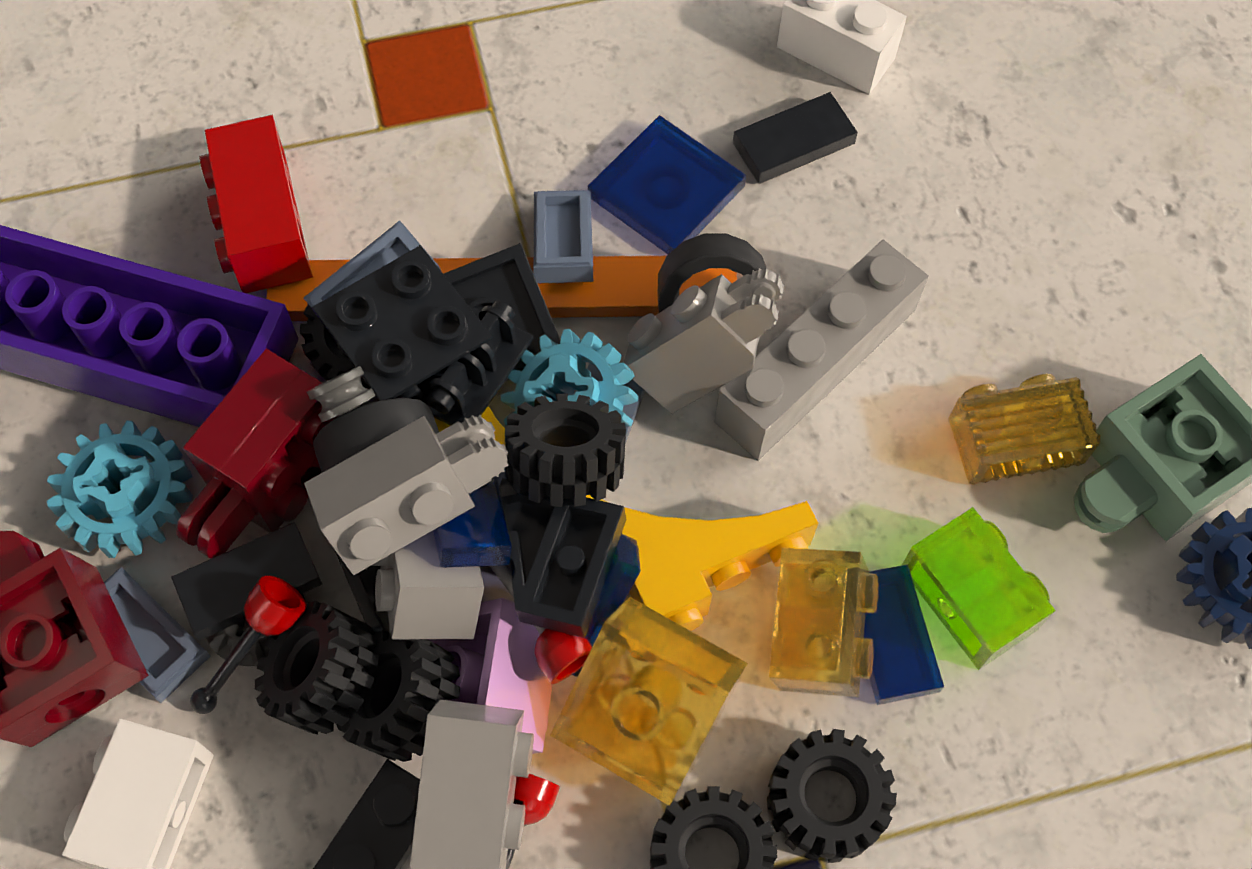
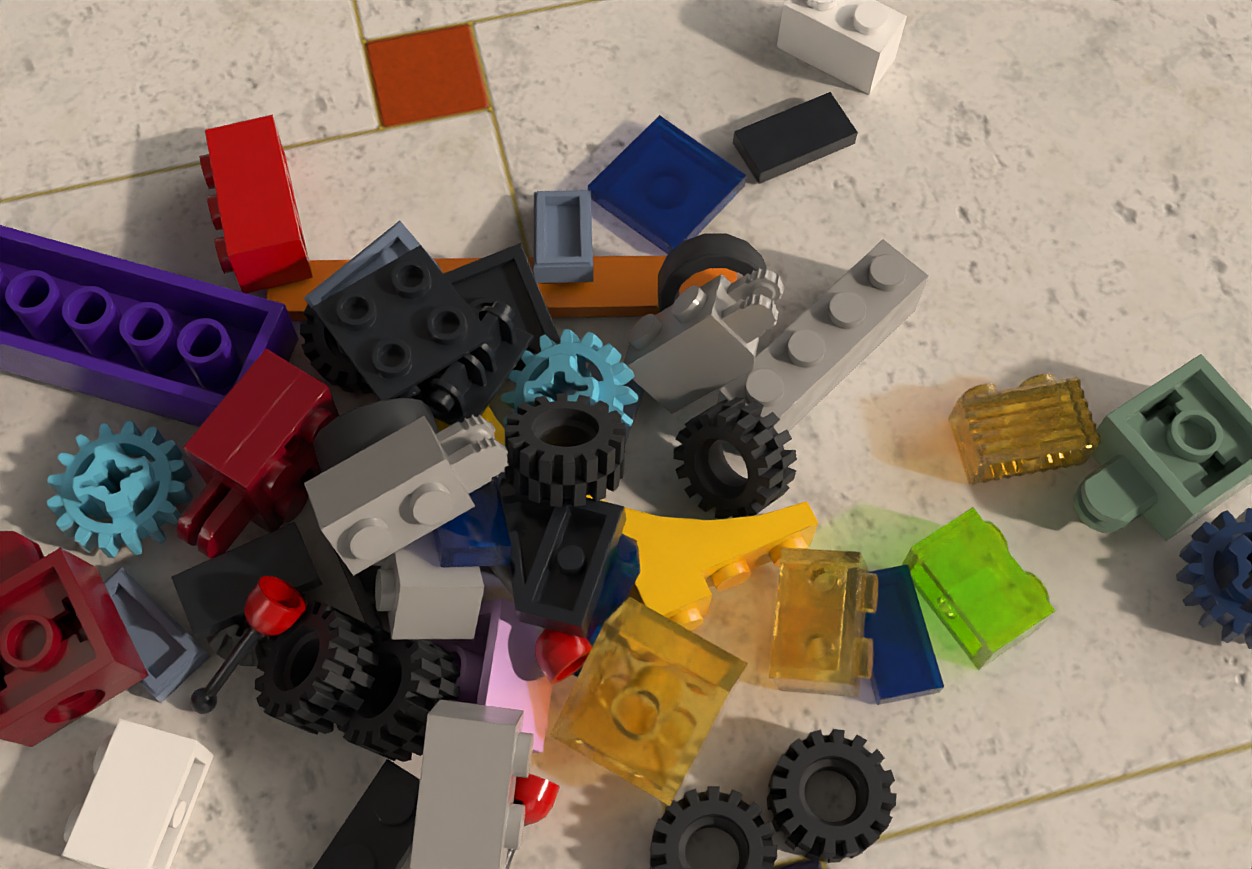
dark grey bush [307,366,375,422] -> none
none -> black tyre [673,397,797,519]

